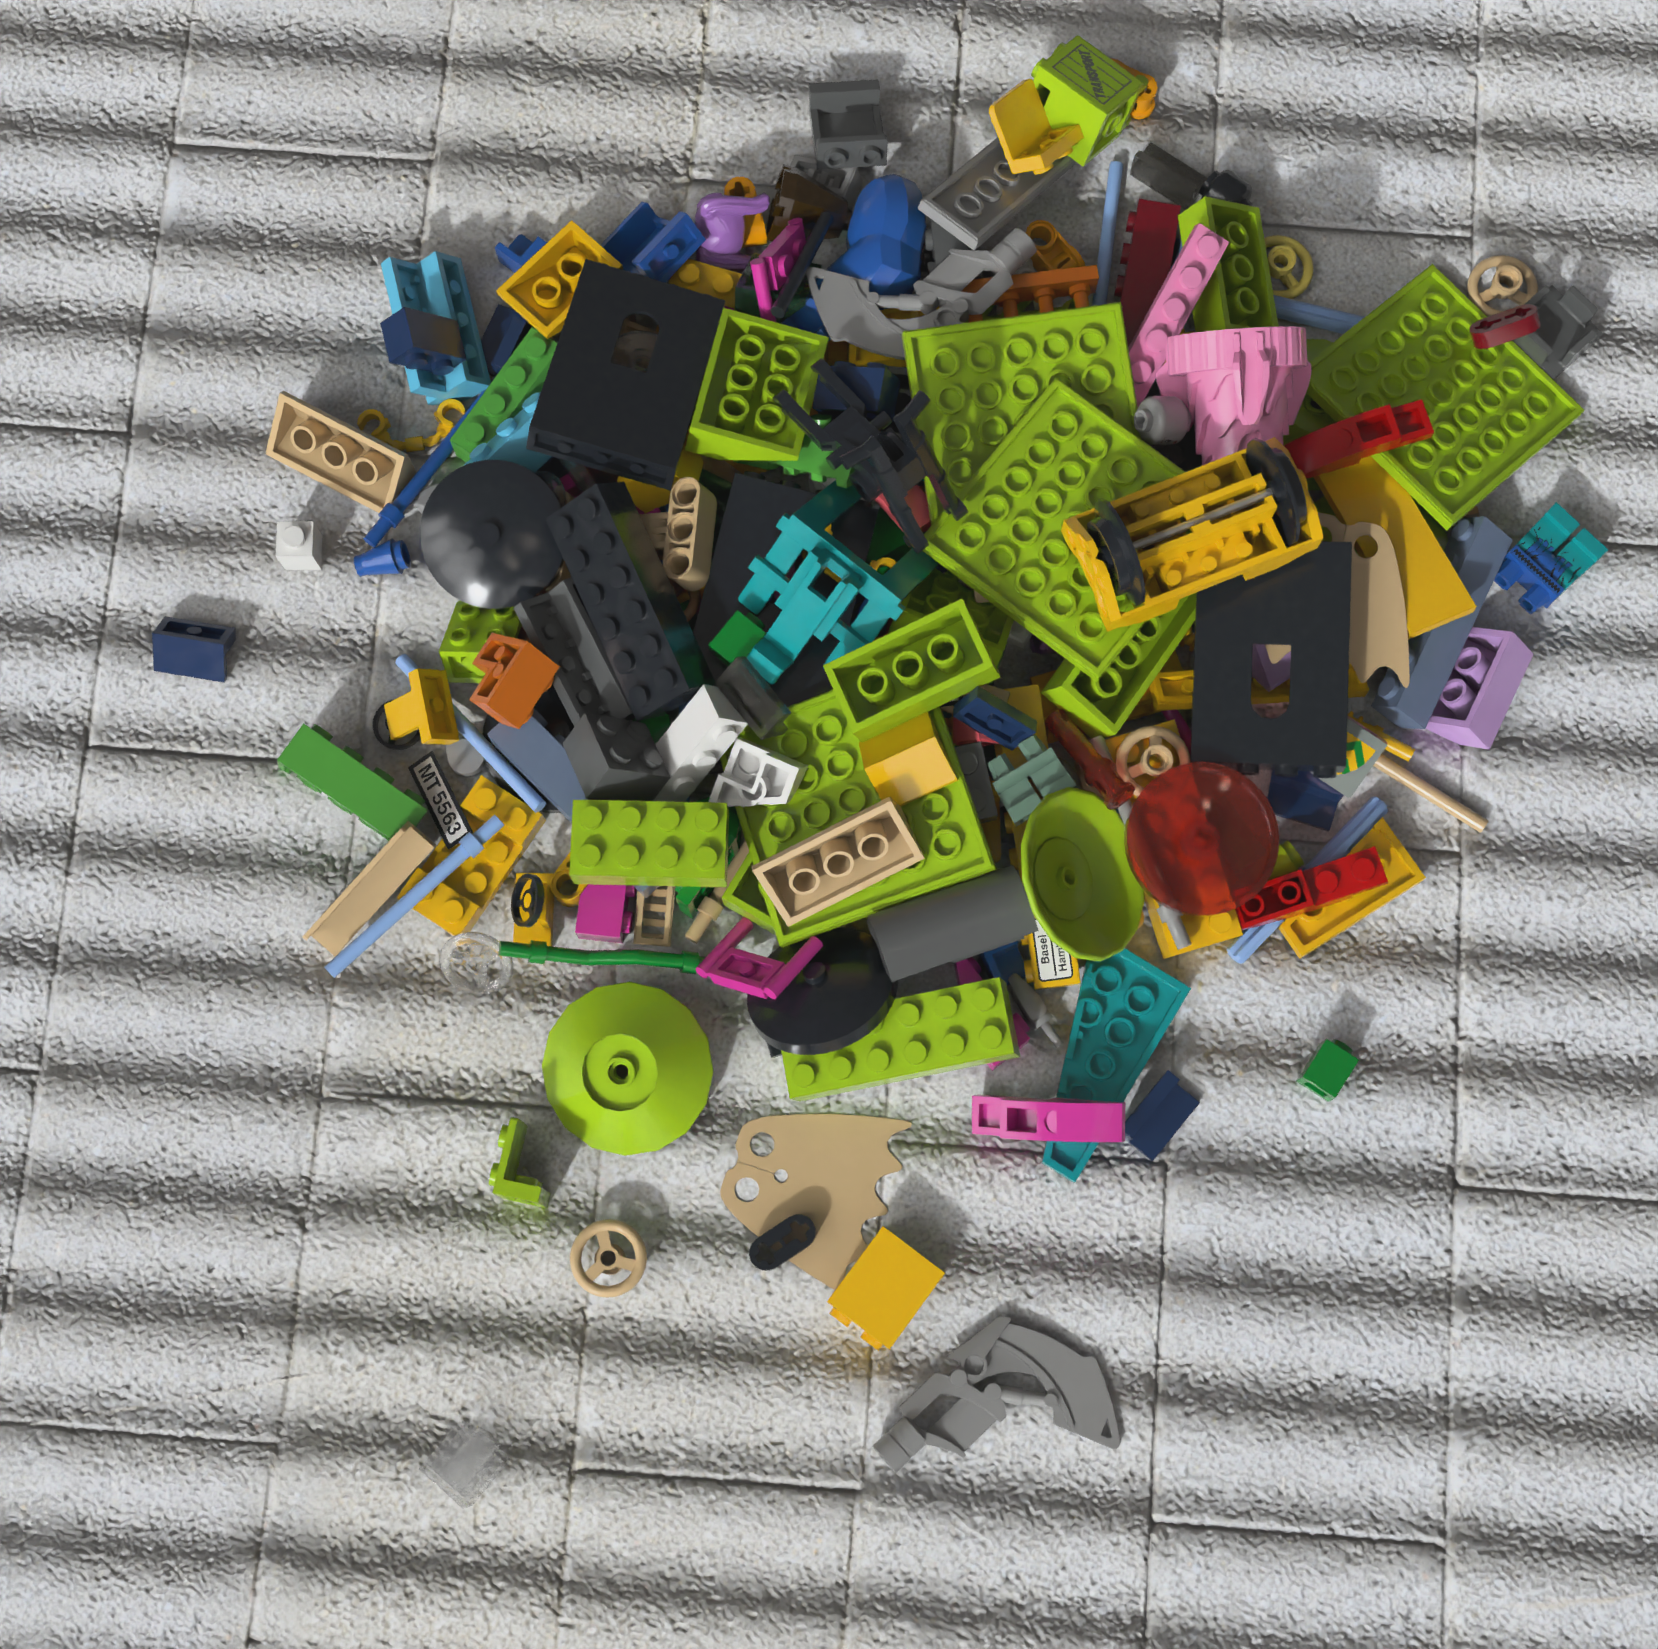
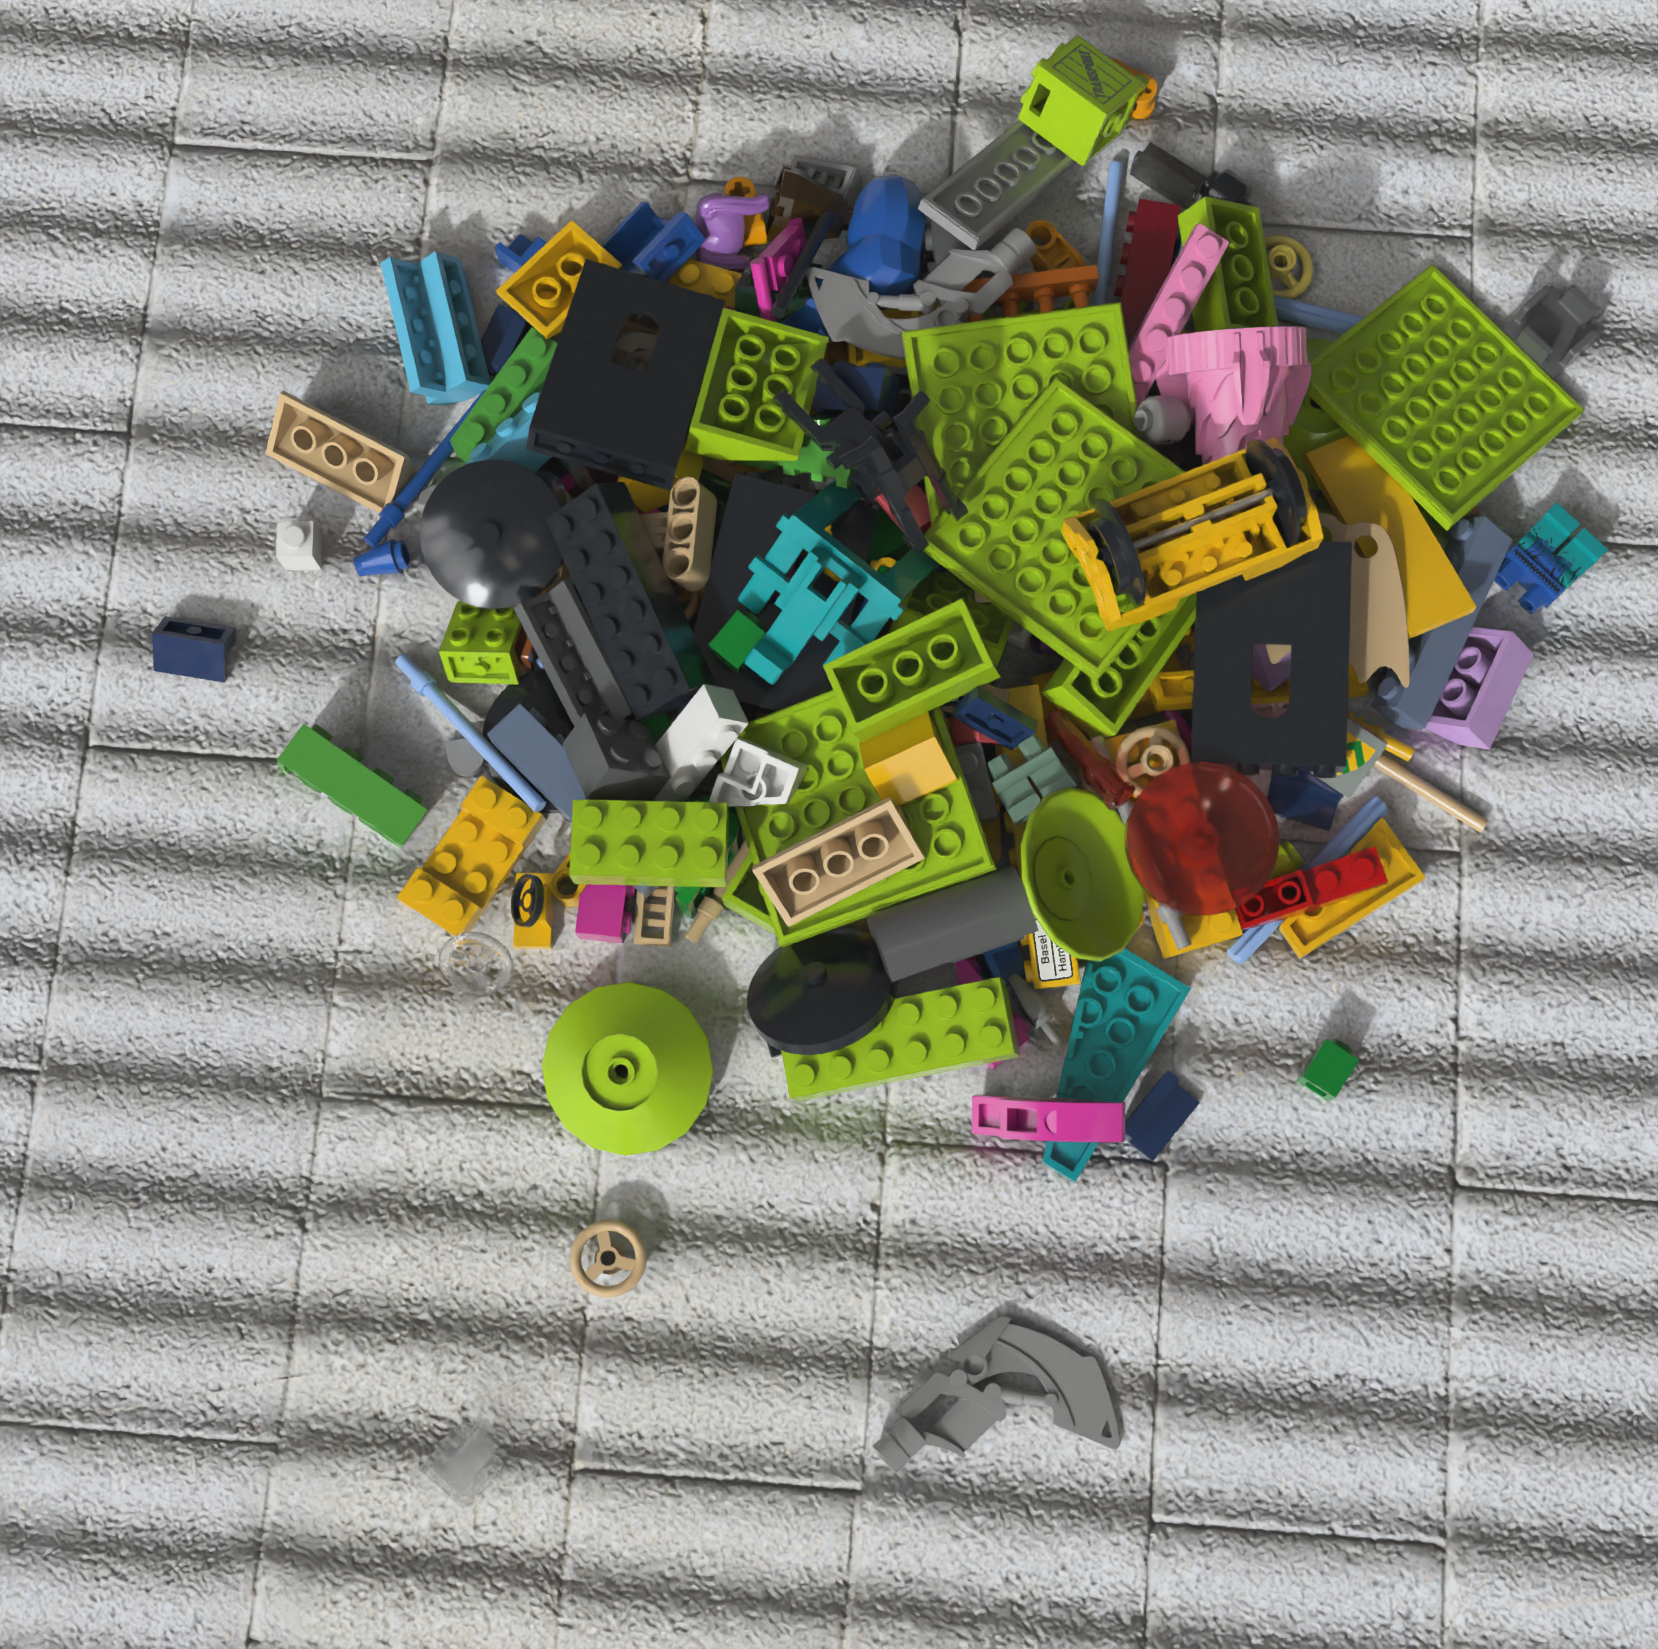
tan panel [302,821,436,956] -> none
light blue bar [324,814,505,978] -> none
yellow piece [357,399,466,452] -> none
yellow piece [373,668,460,750] -> none
dark blue brick [380,307,467,376] -> none
sticker [408,751,473,849] -> none
orange brick [469,633,560,729] -> none
lime bracket [489,1117,551,1208] -> none
green bar [498,940,705,974] -> none
dark pink plate [696,917,823,999] -> none
clear smoke panel [715,656,791,740] -> none
tan piece [720,1114,912,1290] -> none
black beam [749,1214,816,1271] -> none
dark grey panel [809,79,888,170] -> none
yellow brick [827,1226,945,1351] -> none
yellow bracket [989,79,1084,175] -> none
red slope [1283,399,1434,479] -> none
tan piece [1467,255,1538,317] -> none
dark red beam [1469,304,1541,349] -> none

